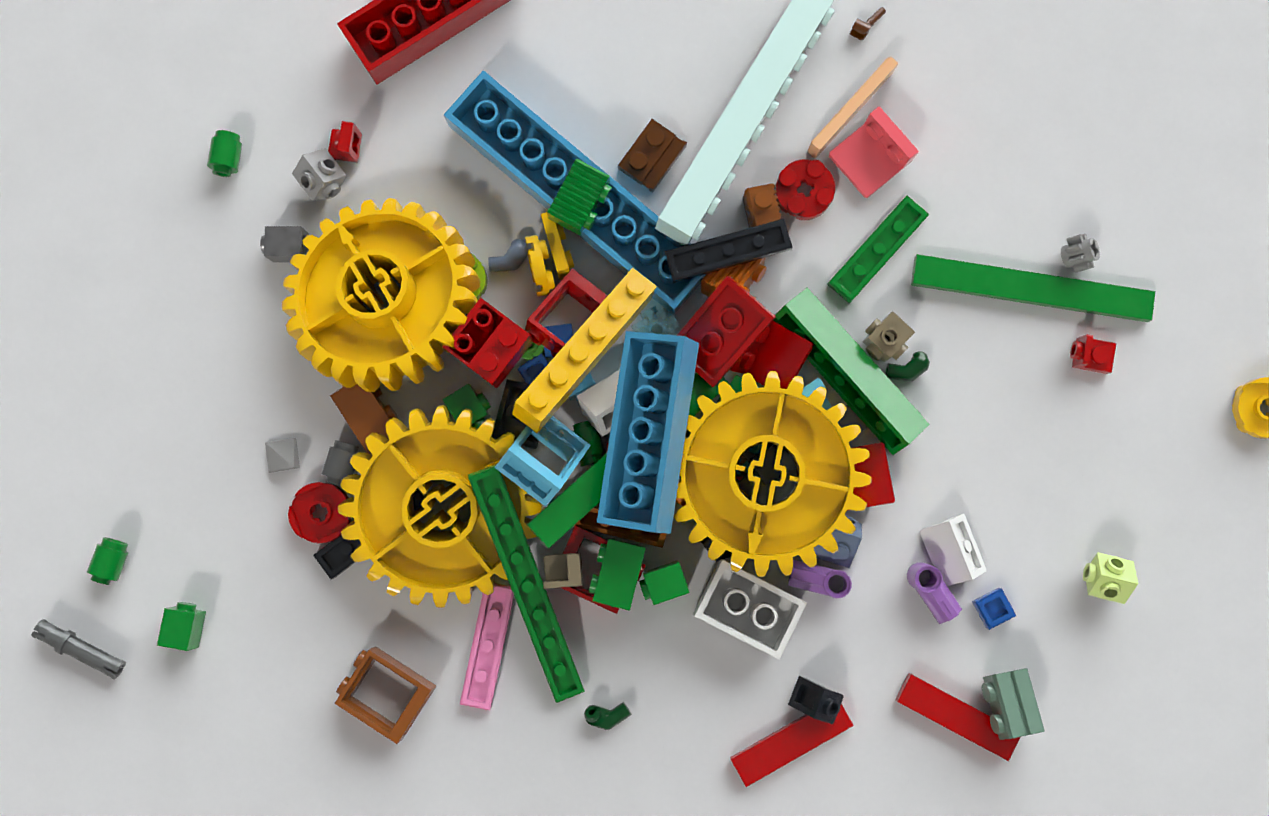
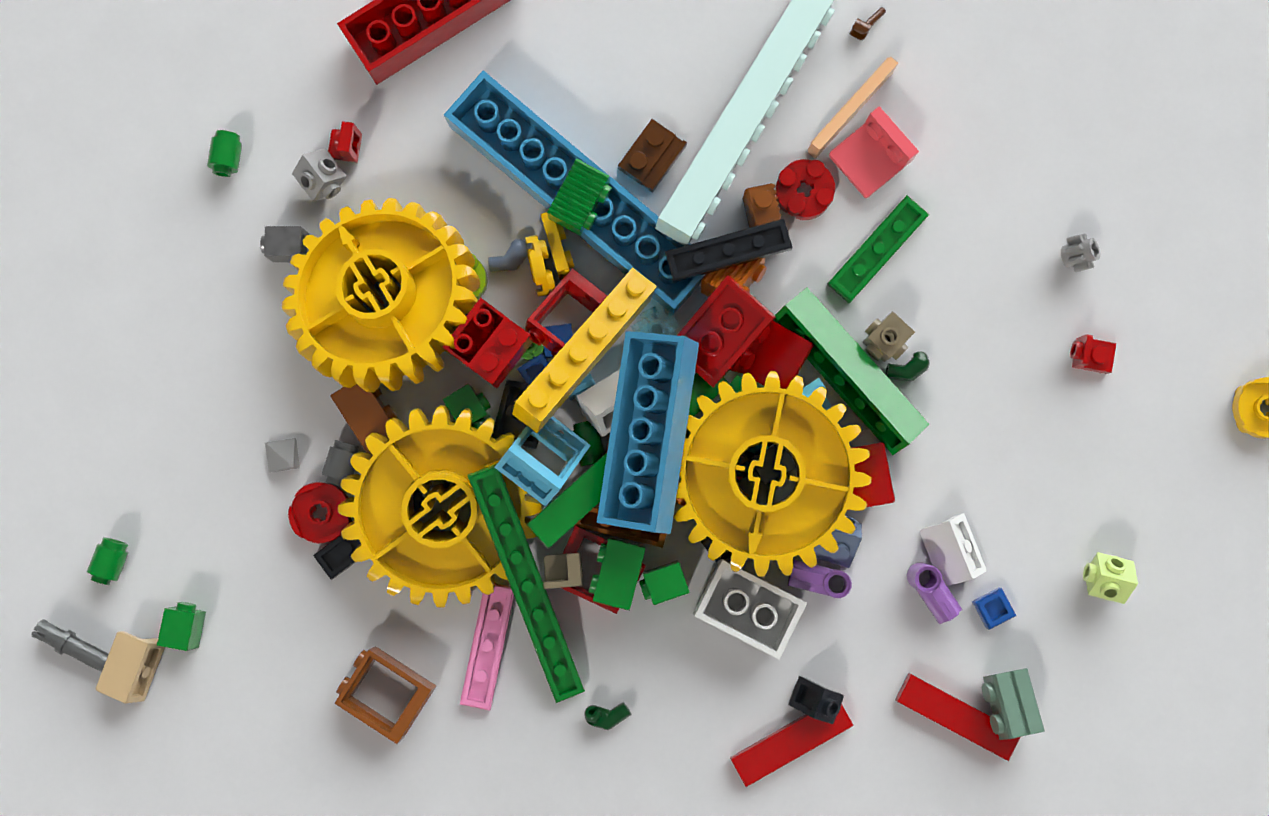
green tile [911,254,1156,322] -> none
none -> tan panel [96,631,165,704]

